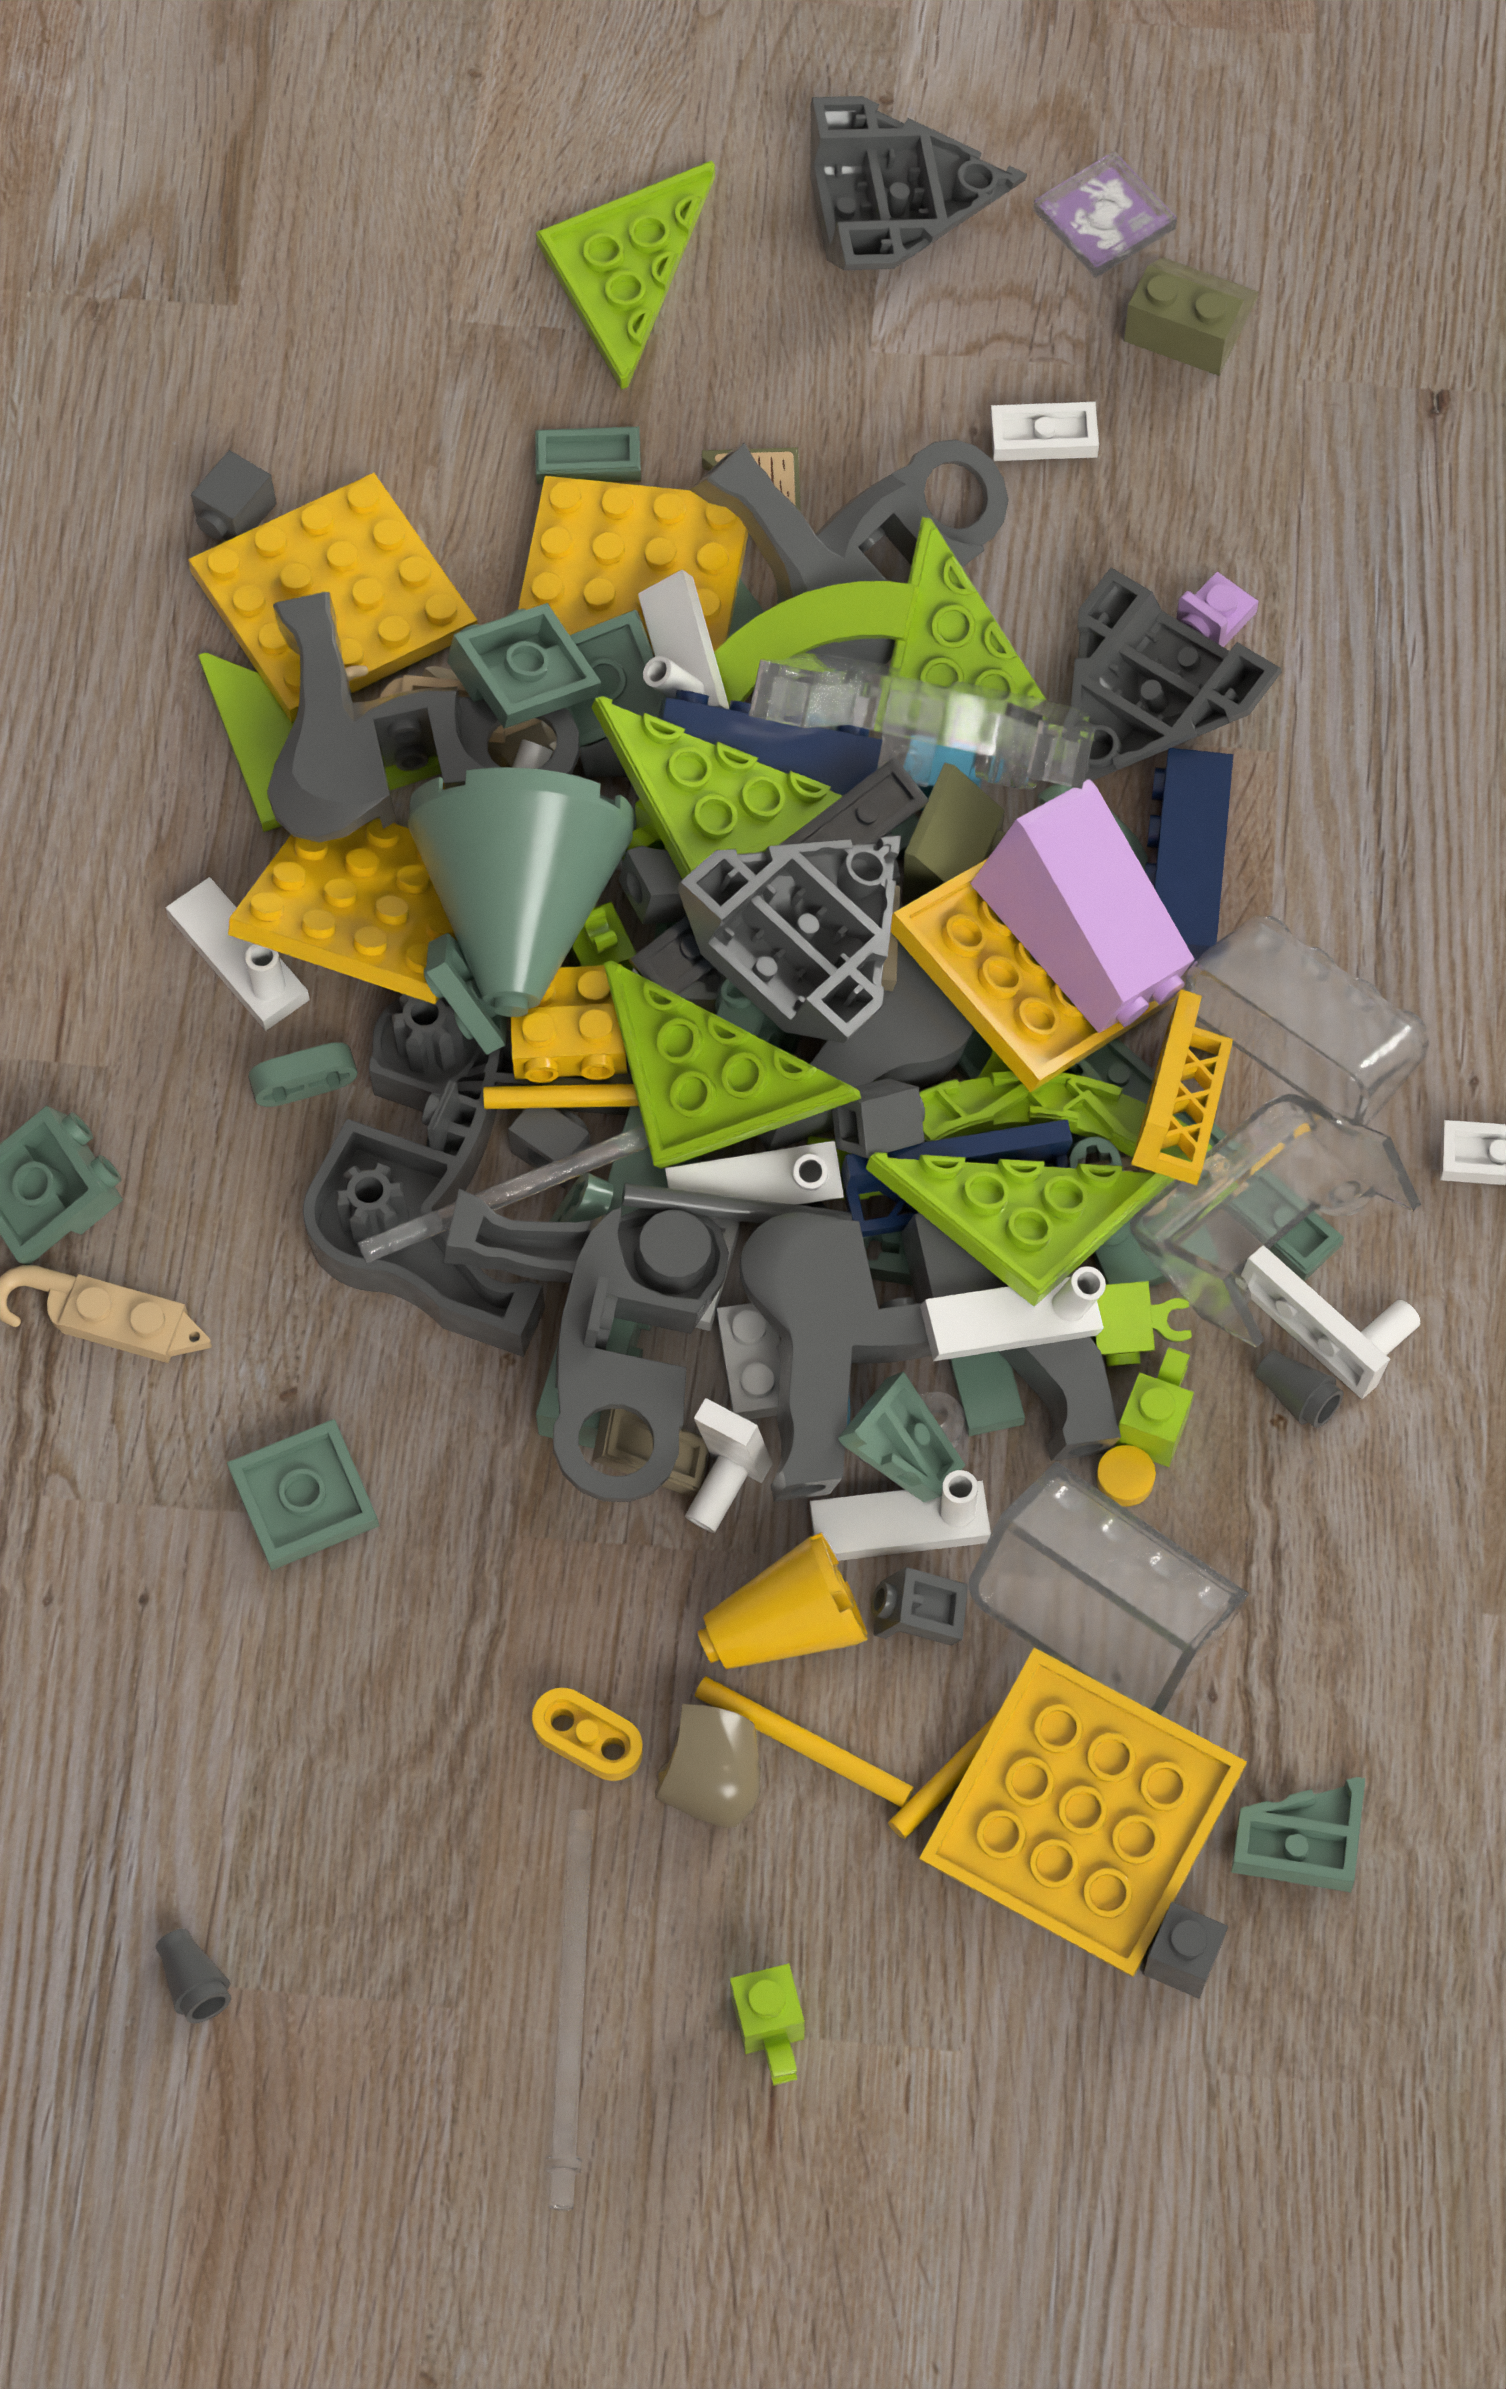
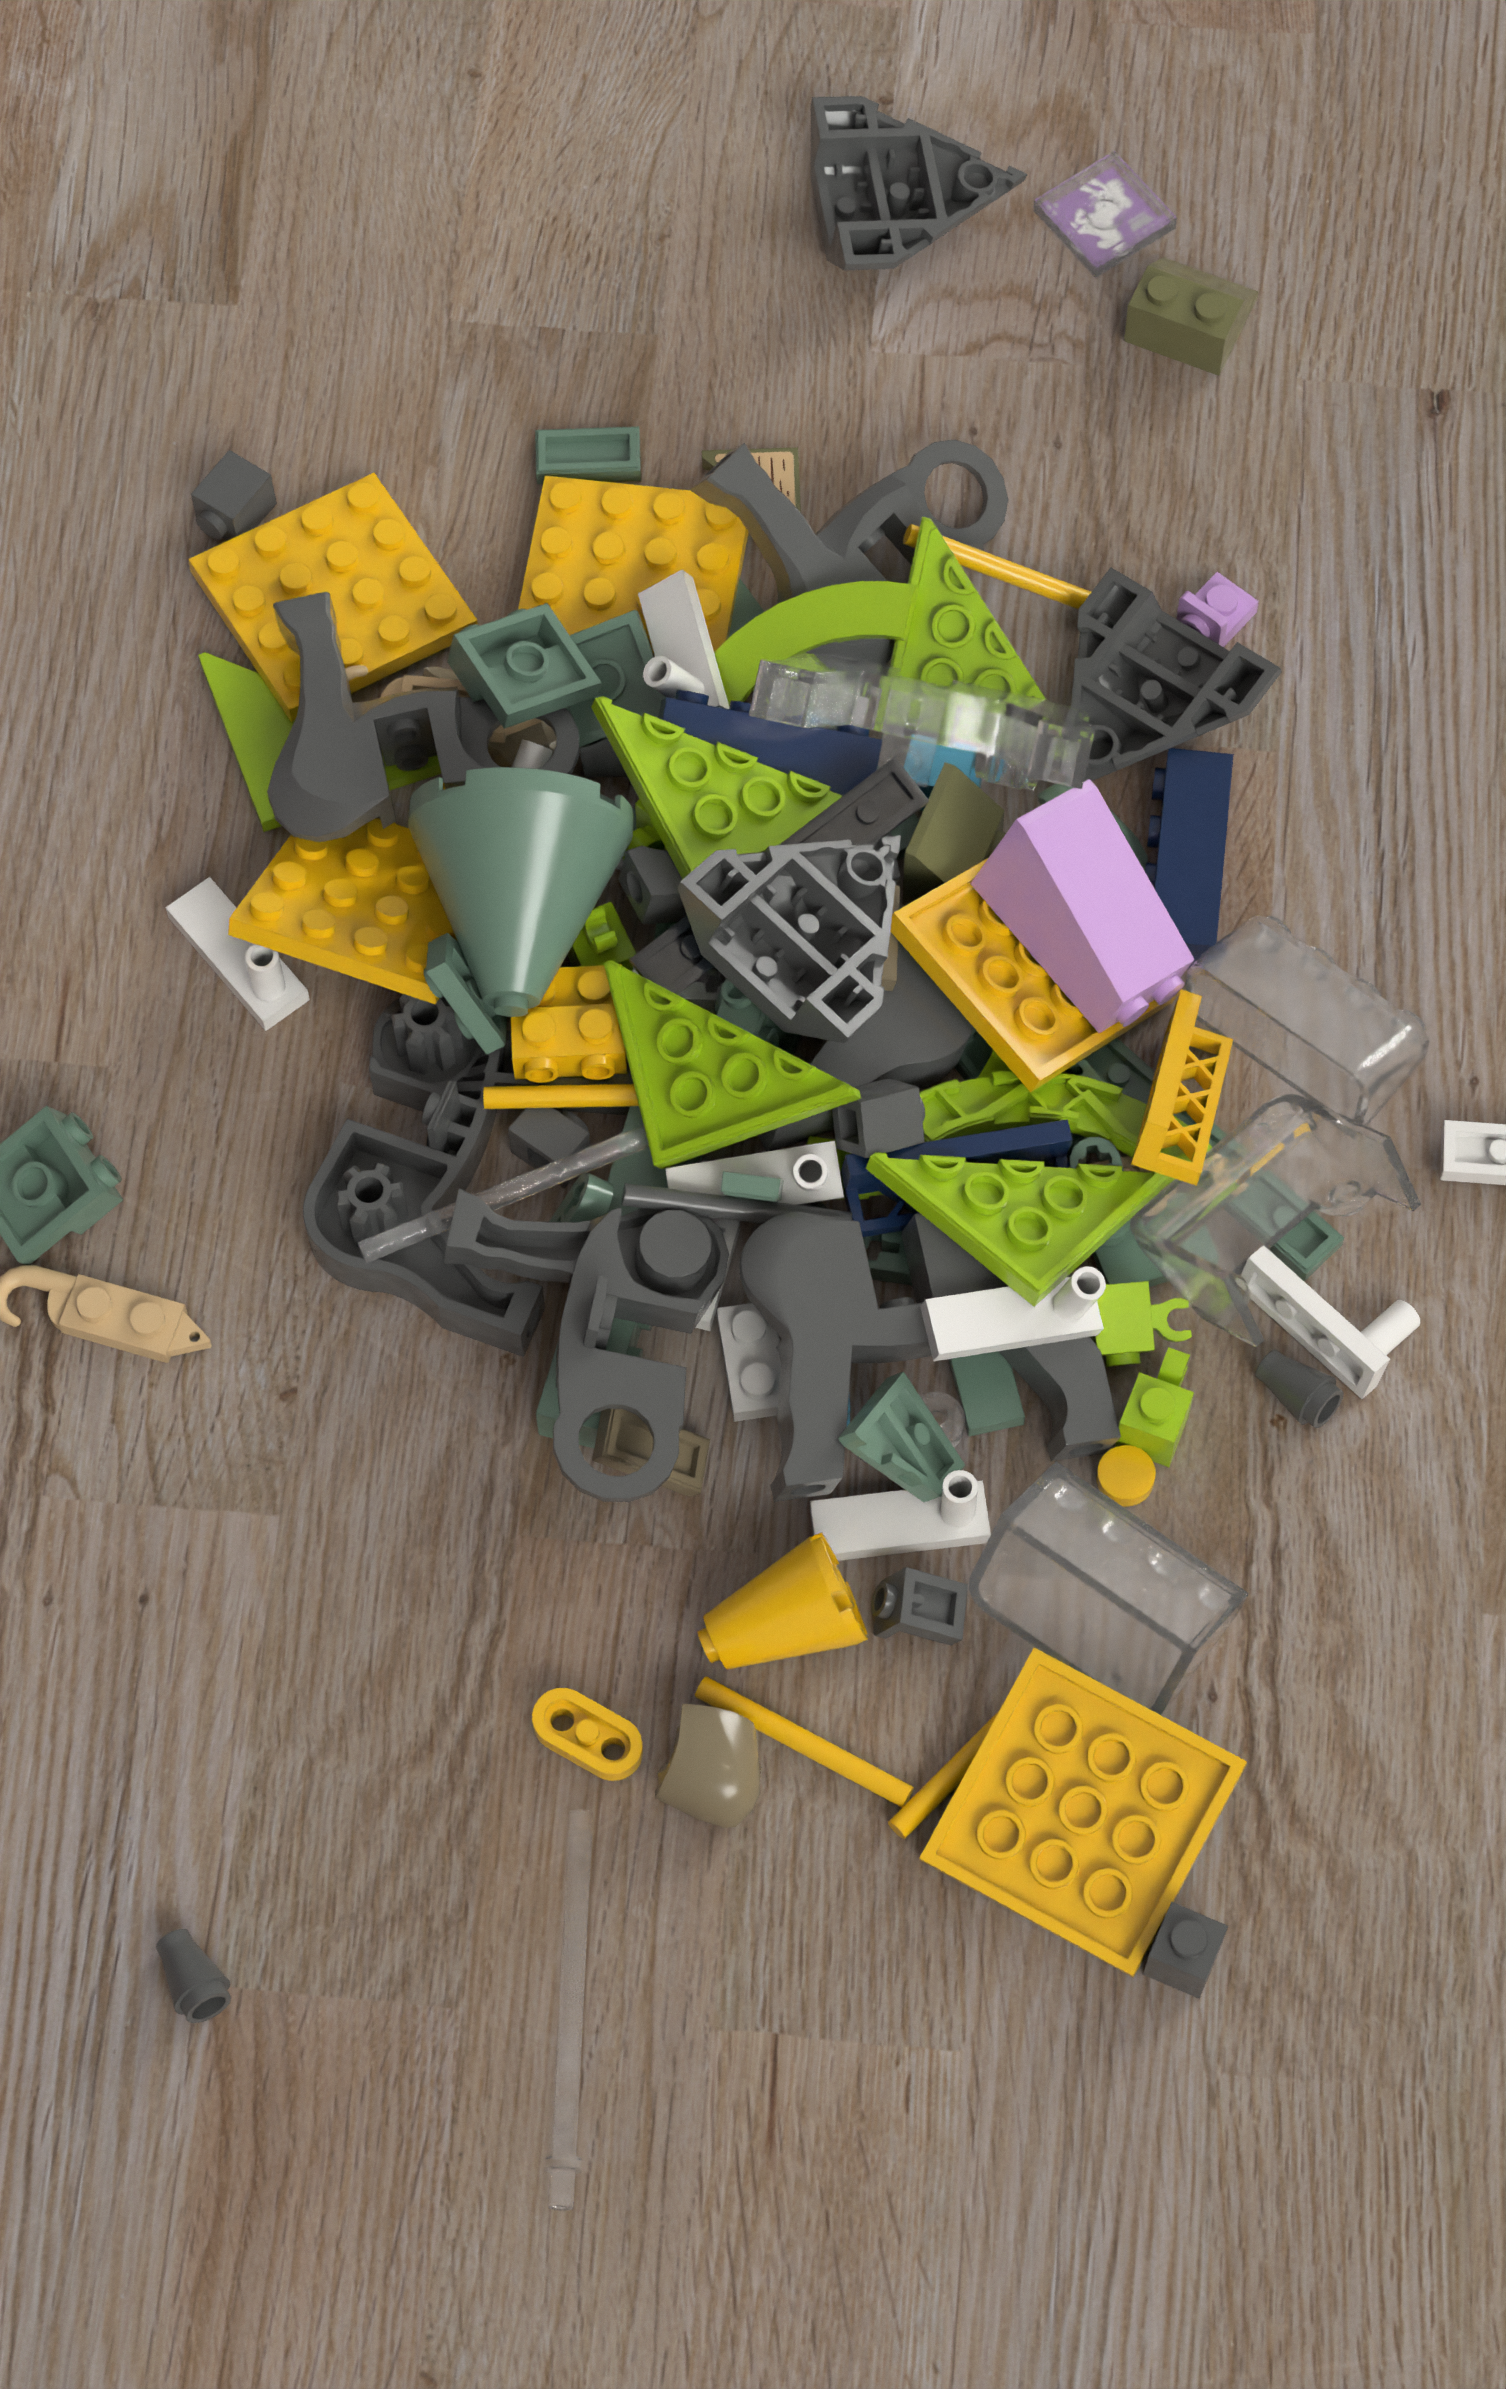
sand green plate [227,1419,379,1571] -> none
sand green beam [248,1042,358,1107] -> none
lime tile [536,160,715,390] -> none
white piece [685,1398,773,1533] -> none
lime brick [730,1963,805,2086] -> none
white plate [990,402,1099,461] -> none
sand green wing [1231,1777,1365,1892] -> none
none -> sand green tile [721,1171,784,1202]
none -> yellow bar [903,524,1091,610]

